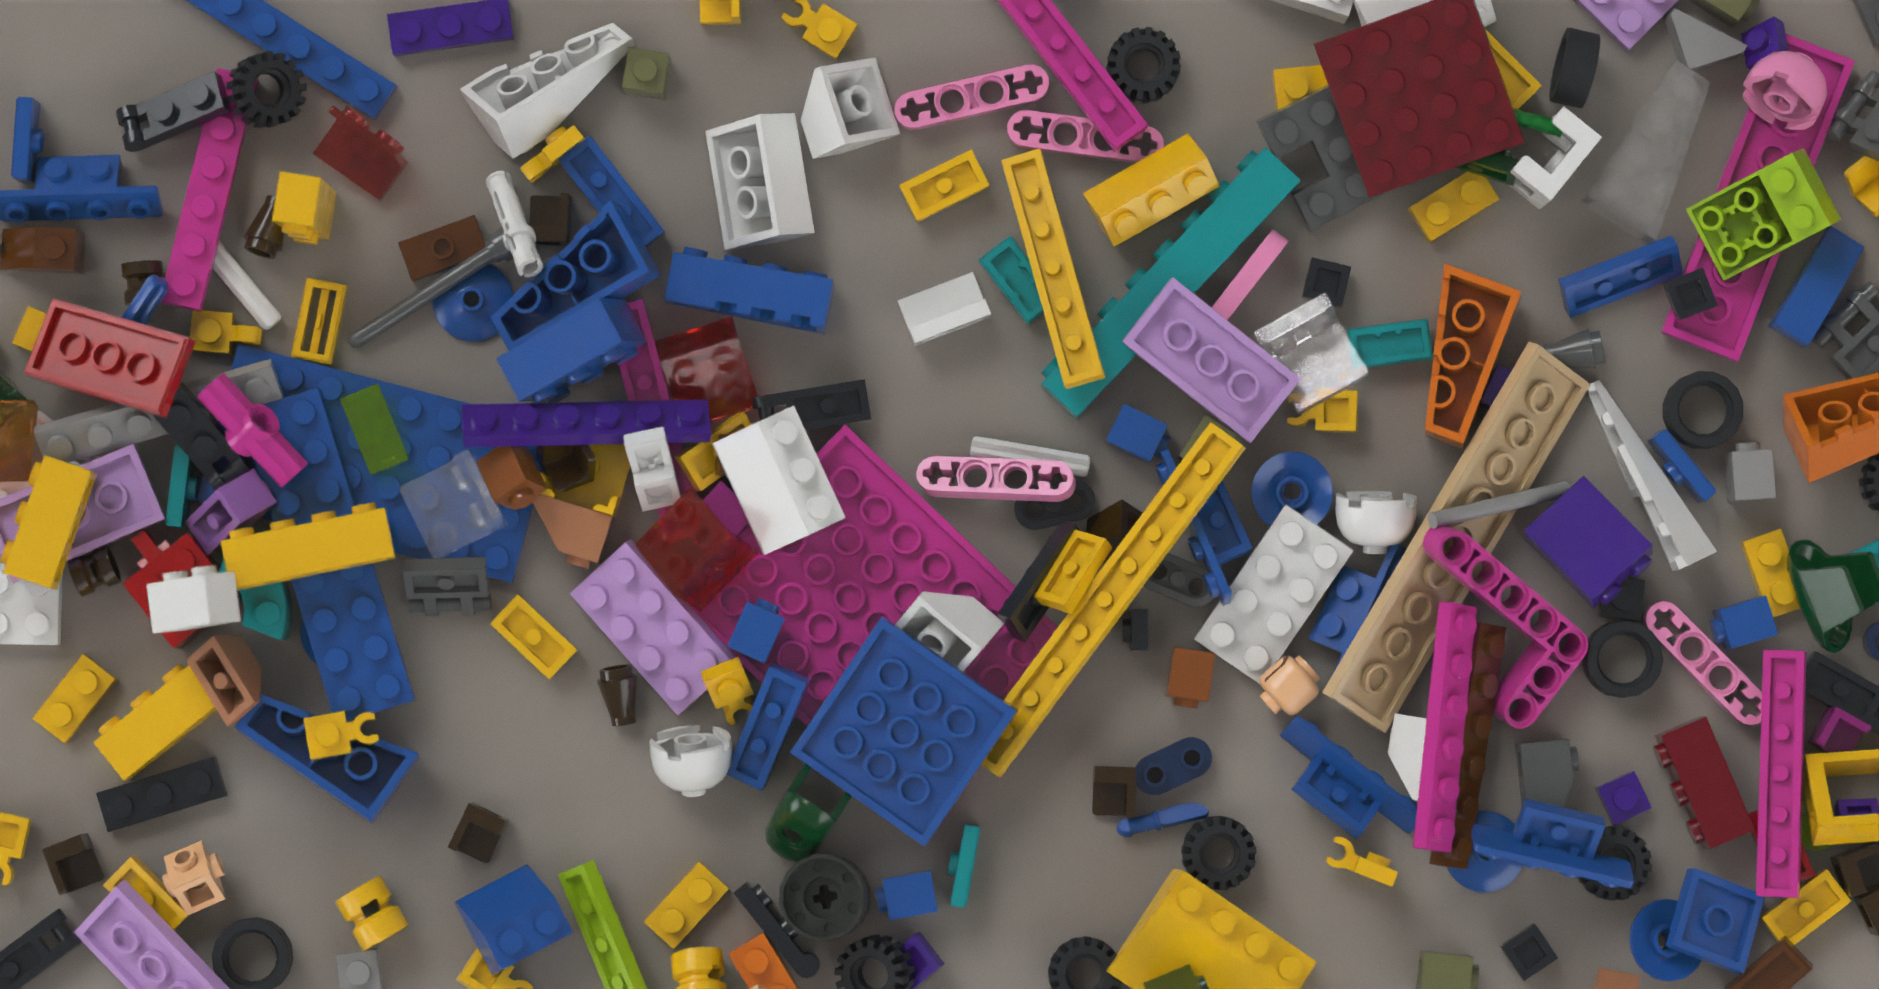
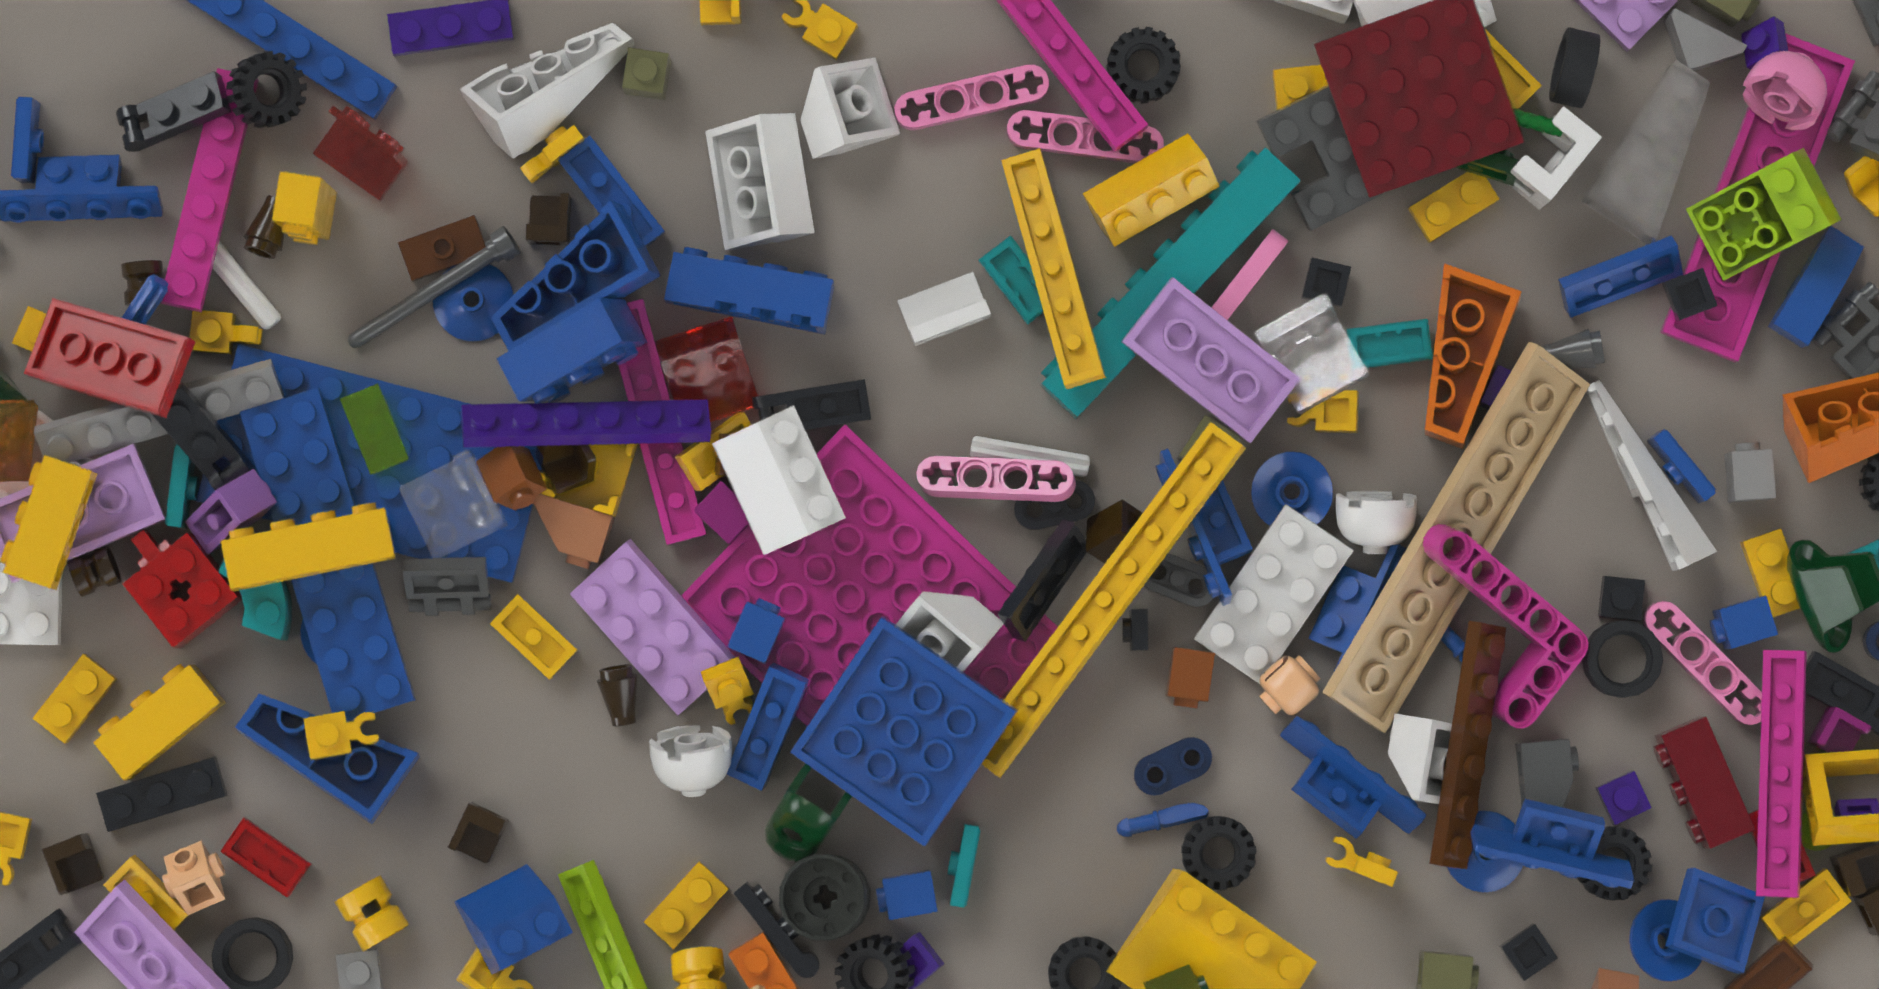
reddish brown slope [0,227,85,274] -> none
white brick [147,565,240,634] -> none
nougat slope [186,635,262,726] -> none
dark pink piece [197,372,308,488] -> none
yellow tile [291,278,348,366] -> none
white pin [486,170,543,278] -> none
white slope [623,427,682,512] -> none
clear red bracket [636,488,758,611] -> none
yellow plate [899,149,990,223] -> none
yellow plate [1034,529,1113,614] -> none
dark brown panel [1092,766,1136,817] -> none
blue brick [1104,404,1171,464] -> none
dark pink plate [1413,602,1477,853] -> none
light grey bar [1428,481,1571,529] -> none
dark purple brick [1524,476,1653,608] -> none
black tyre [1663,371,1743,449] -> none
none -> red plate [220,817,313,898]

